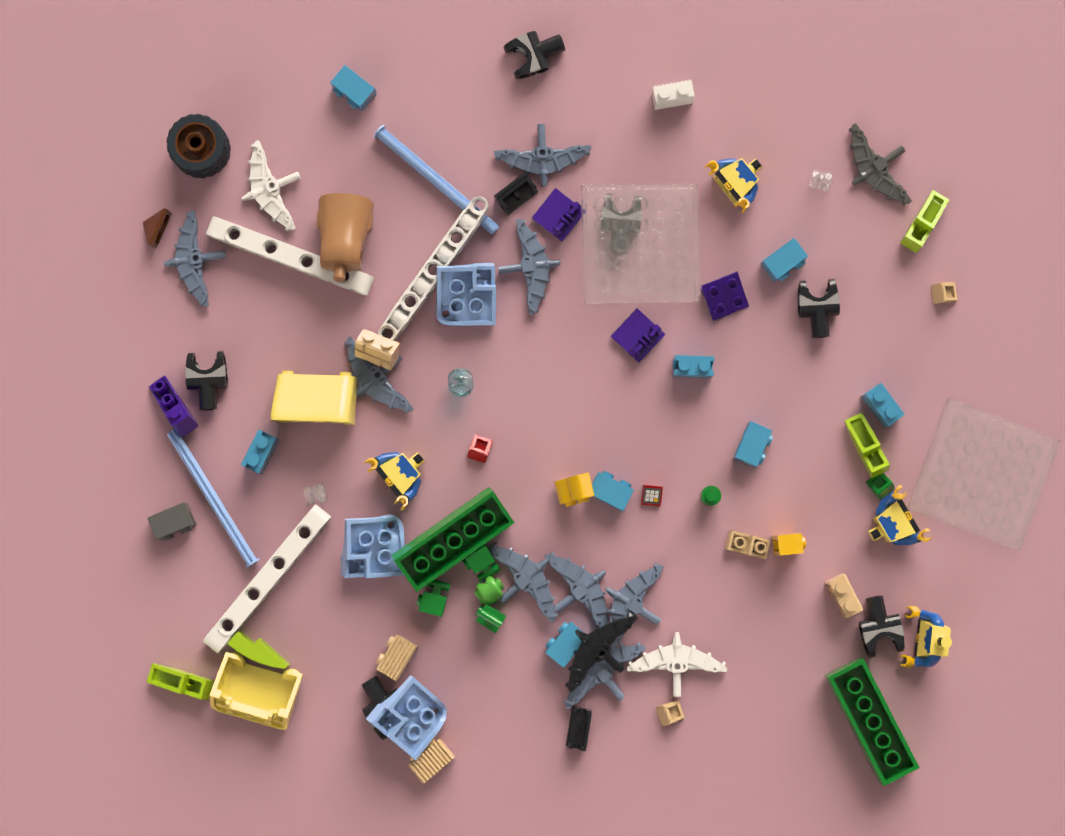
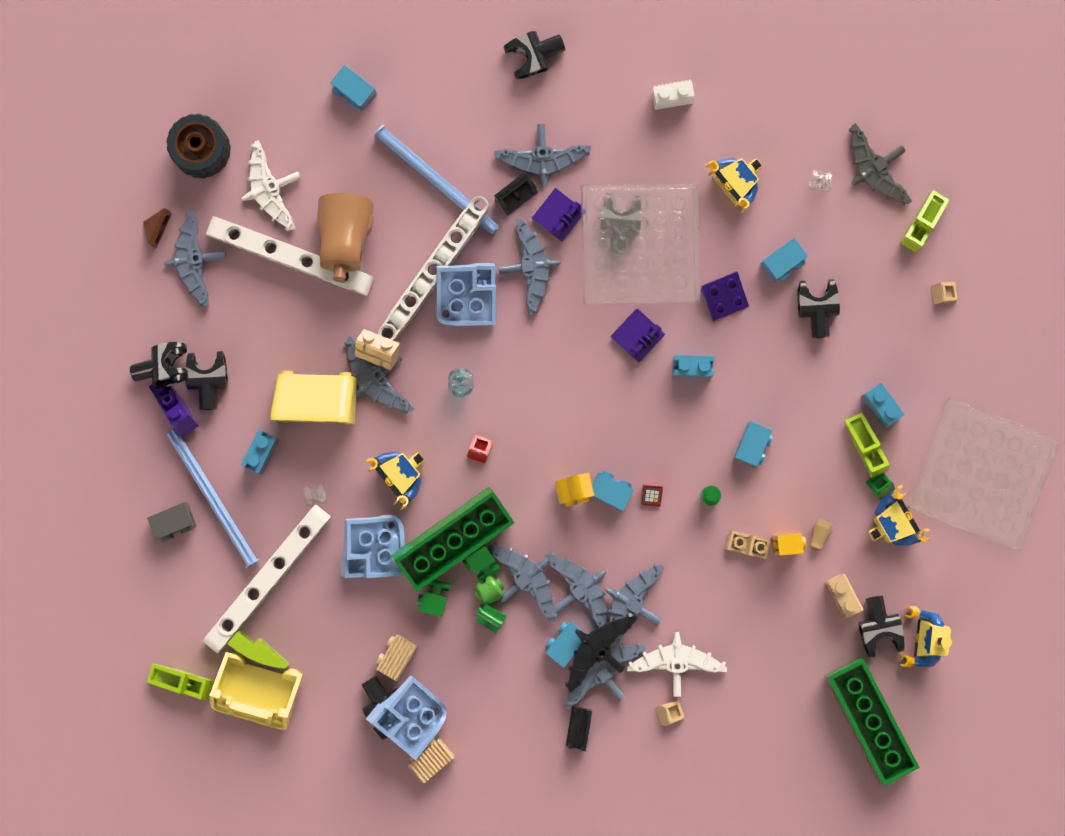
none -> black connector [130,342,188,388]
none -> tan cone [811,518,834,549]

